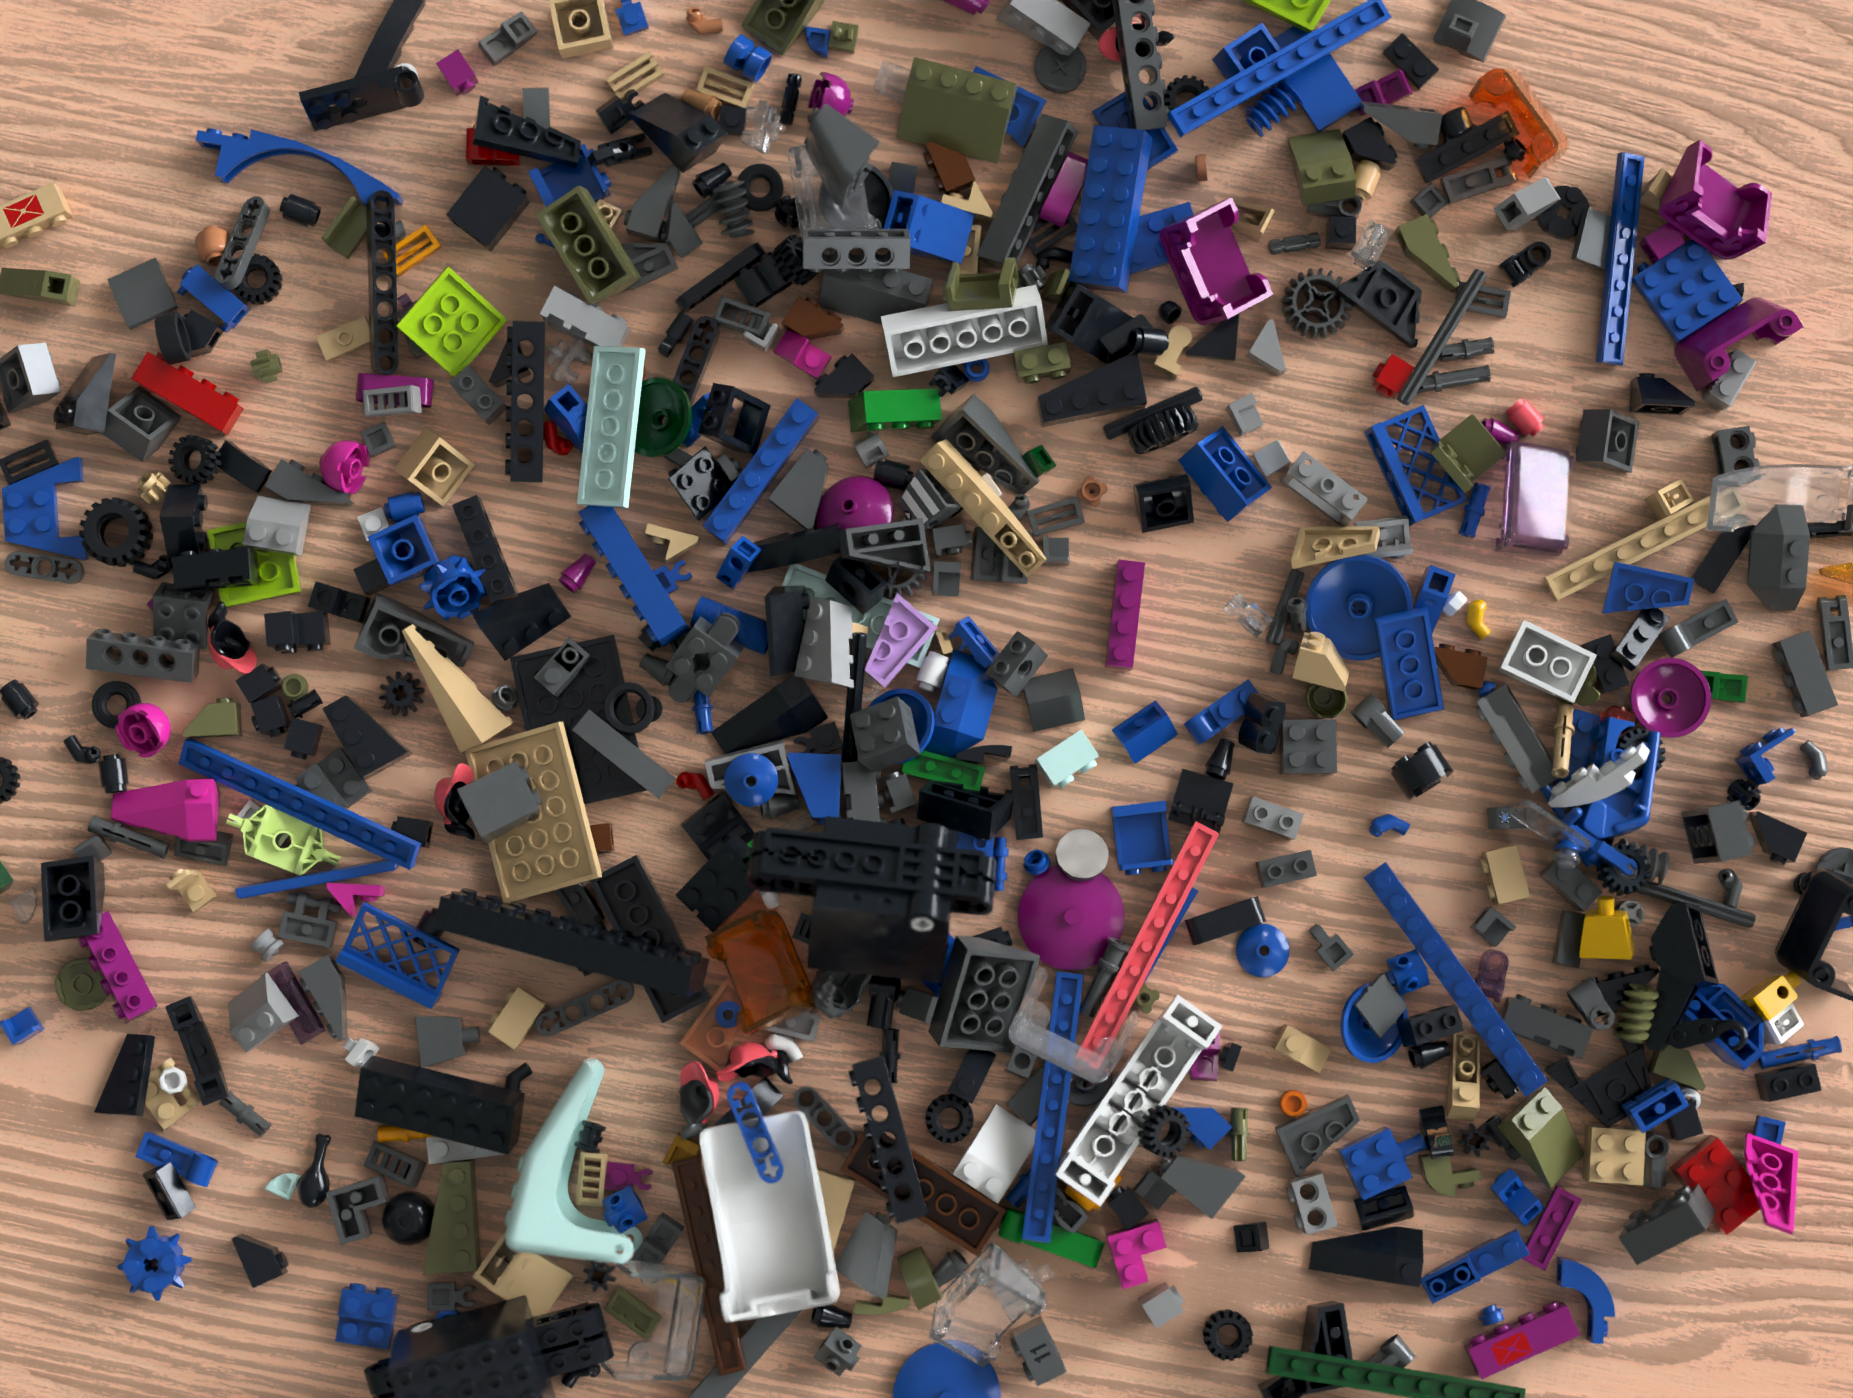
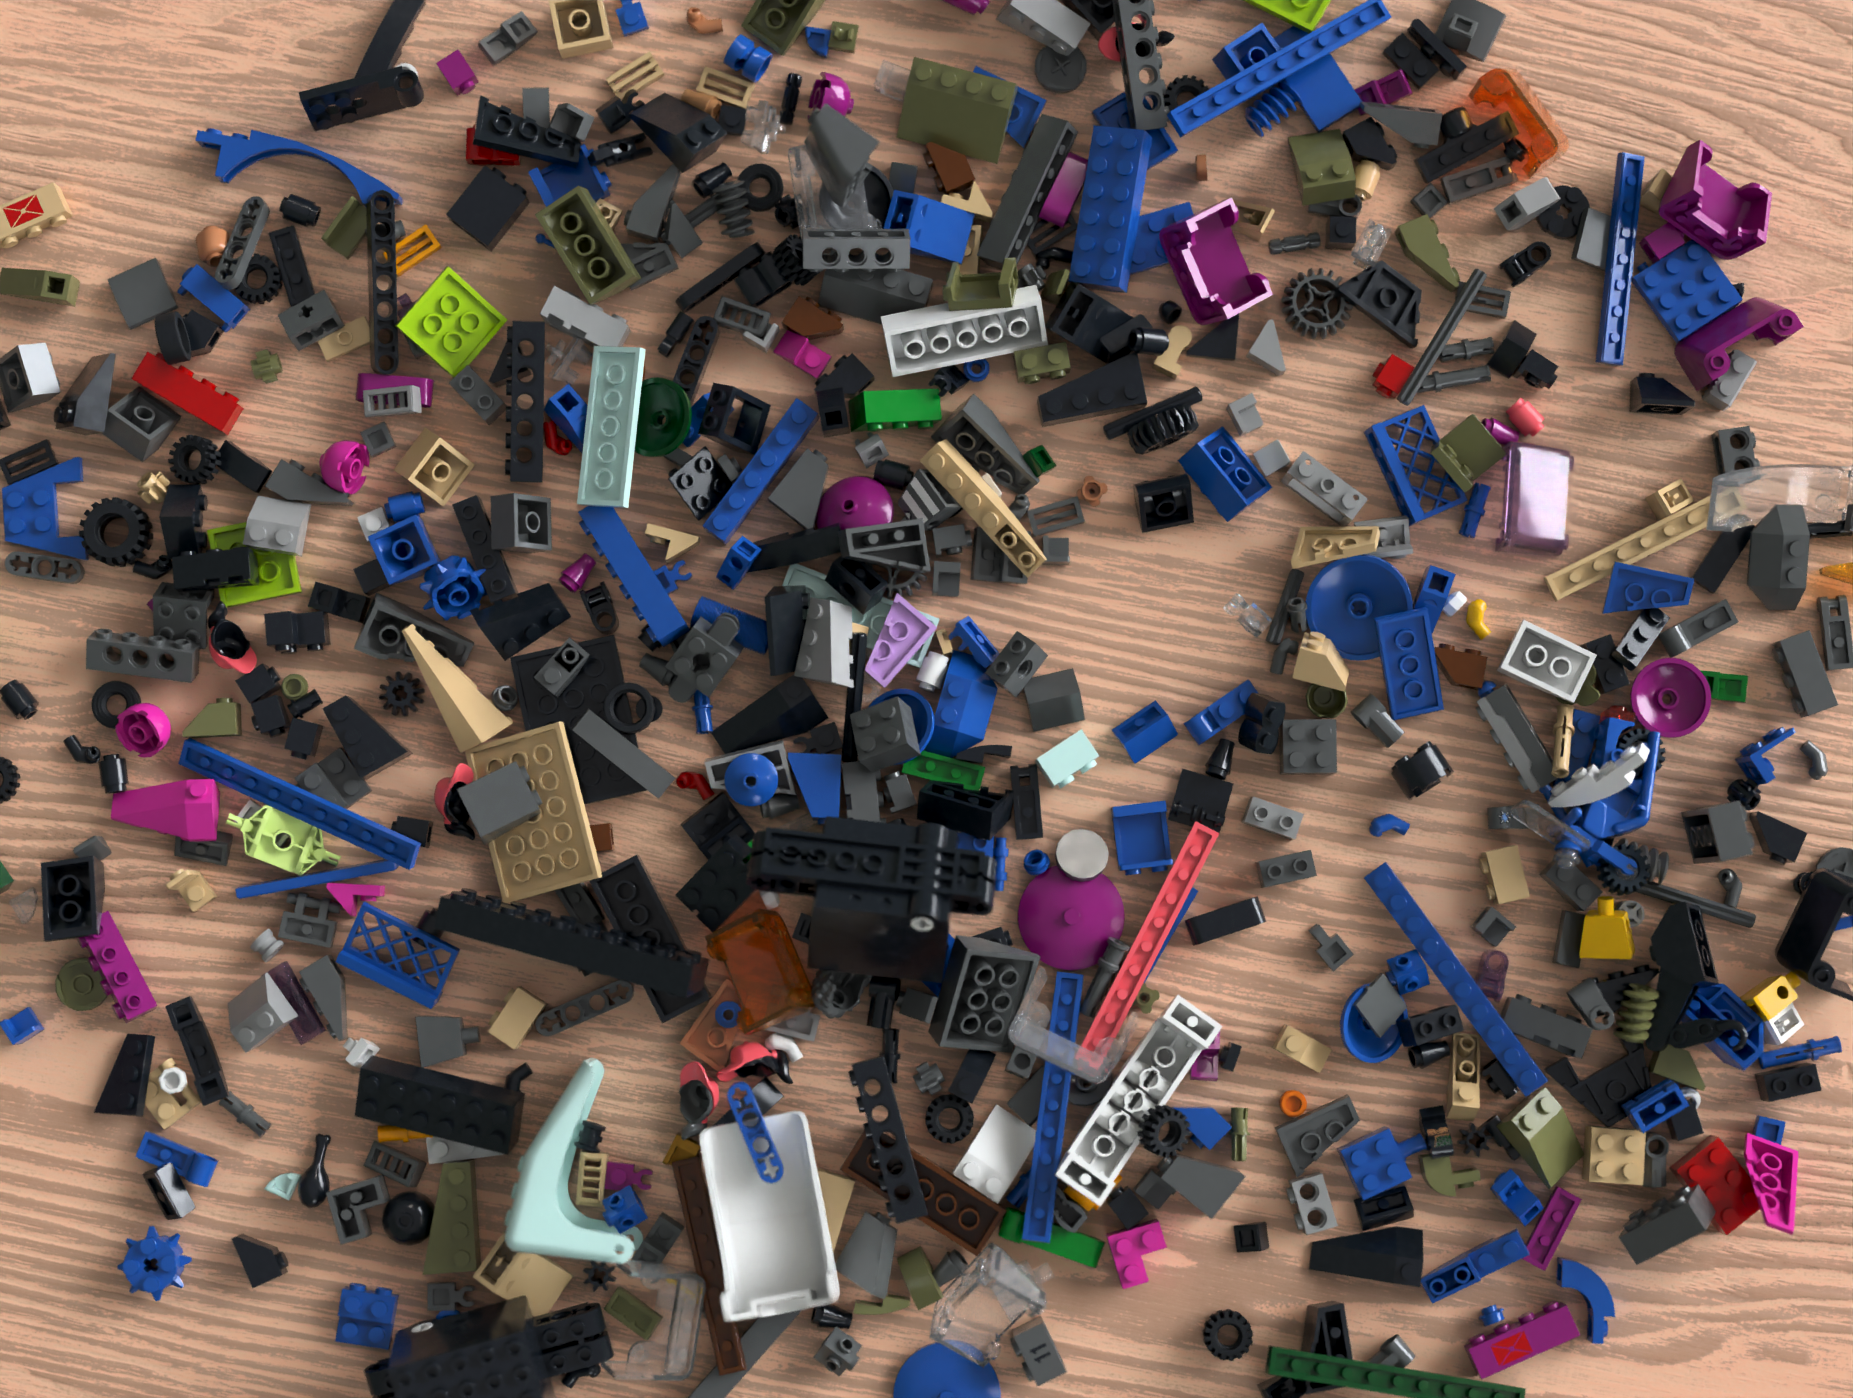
dark grey pin [88,815,170,859] -> none
dark grey beam [794,1086,856,1151] -> none
magenta brick [1105,559,1145,671] -> none
light grey brick [1138,1282,1184,1329] -> none
blue dish [1236,924,1290,977] -> none
dark grey slope [1576,409,1639,473] -> none
none -> black tile [269,225,316,307]
none -> dark grey brick [278,290,345,351]
none -> dark grey brick [491,493,552,554]
none -> dark grey panel [549,103,595,142]
none -> black piece [579,581,619,635]
none -> black slope [816,387,850,438]
none -> dark grey gear [913,1061,946,1095]
none -> black hinge [1408,19,1467,81]
none -> black slope [1487,320,1537,379]
none -> black brick [1513,350,1559,389]

